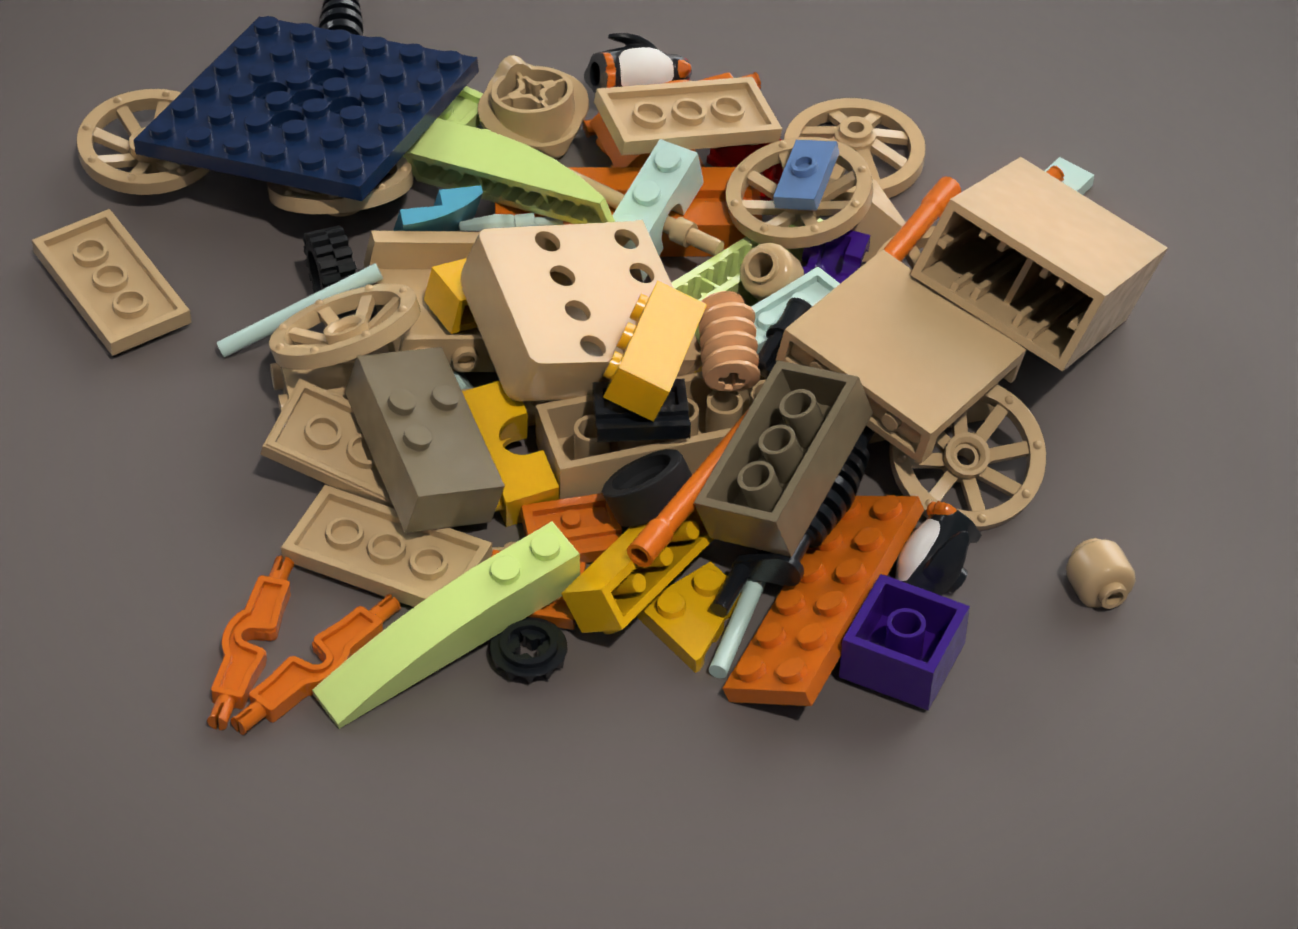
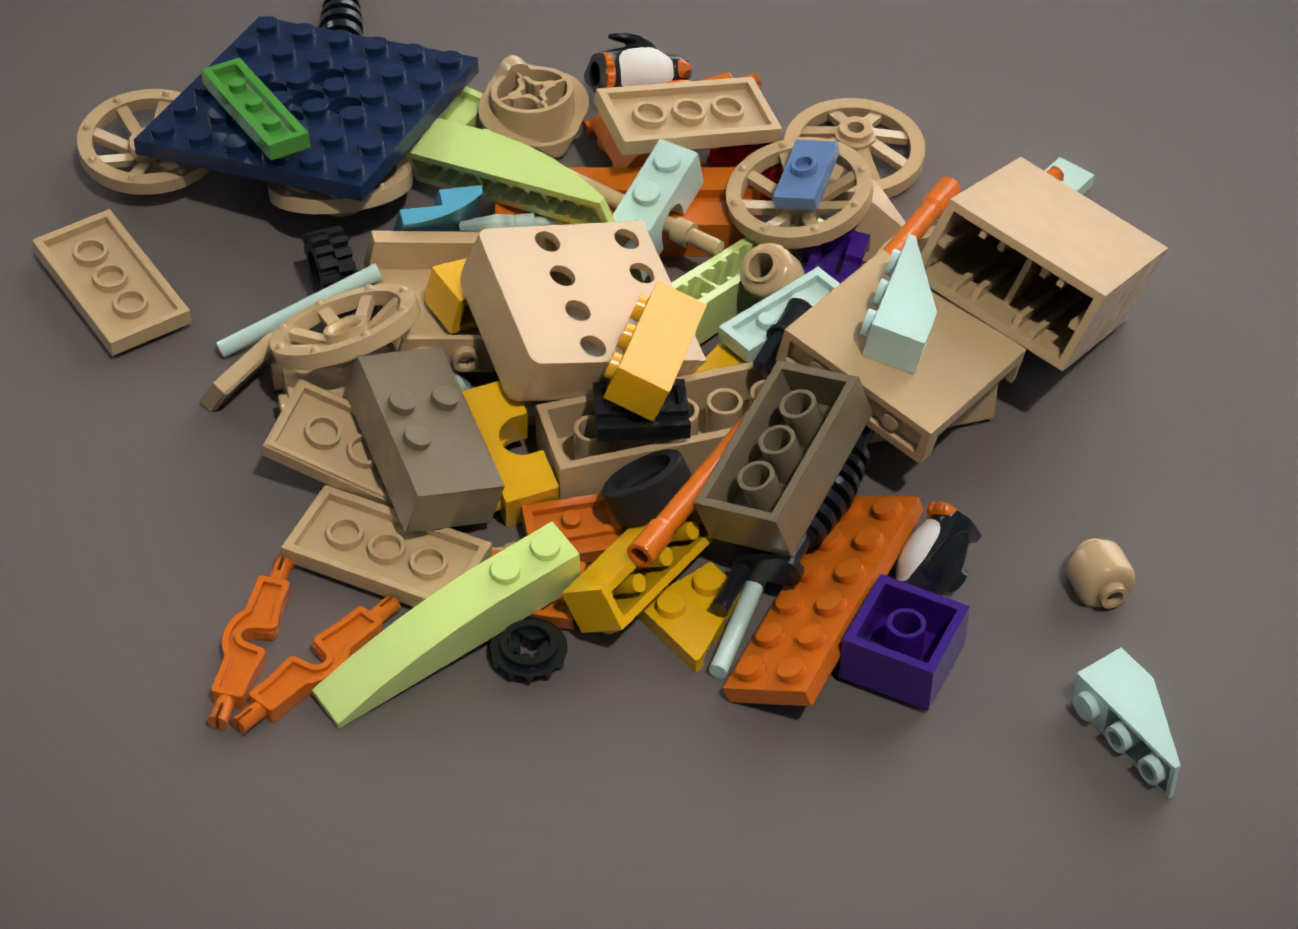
light nougat piece [699,291,760,392] -> none
tan wheel [889,384,1046,531] -> none
none -> tan tile [200,331,273,412]
none -> bright green plate [201,57,311,160]
none -> light aqua slope [860,234,937,374]
none -> light aqua slope [1072,647,1181,799]

